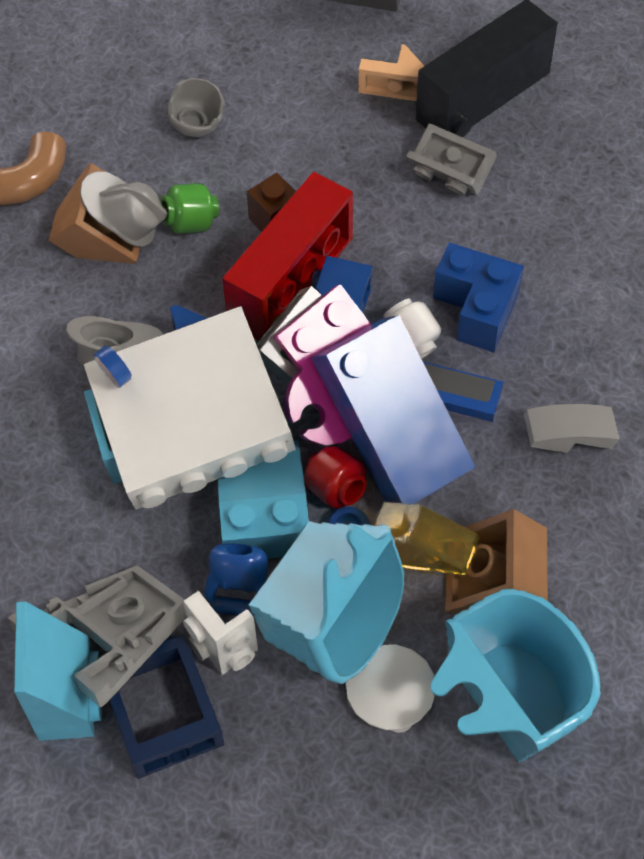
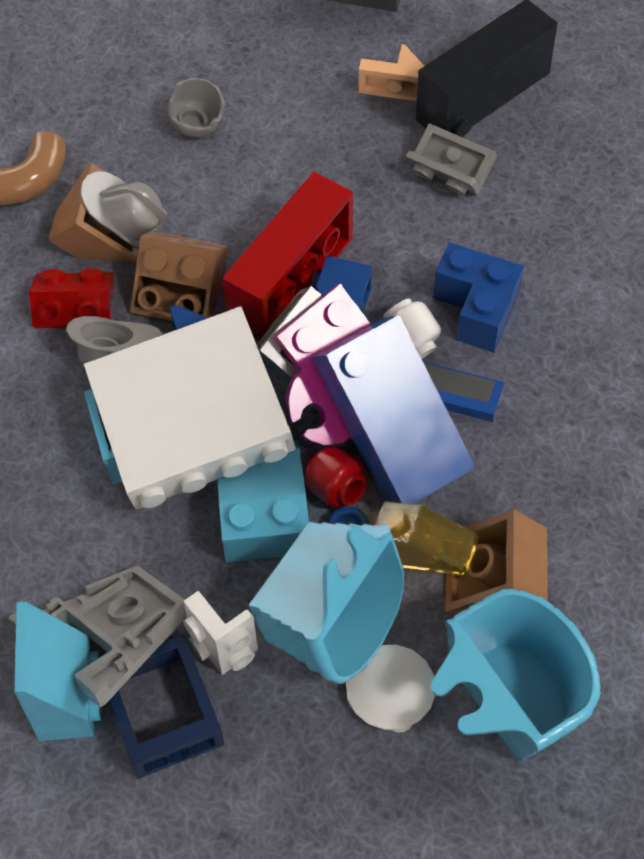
blue tile [93,345,132,388] -> none
bright green head [160,183,219,234] -> none
blue piece [204,543,269,617] -> none
reddish brown brick [247,172,296,232] -> none
light grey slope [524,404,620,453] -> none
none -> red bracket [28,268,115,328]
none -> medium nougat slope [130,231,228,322]

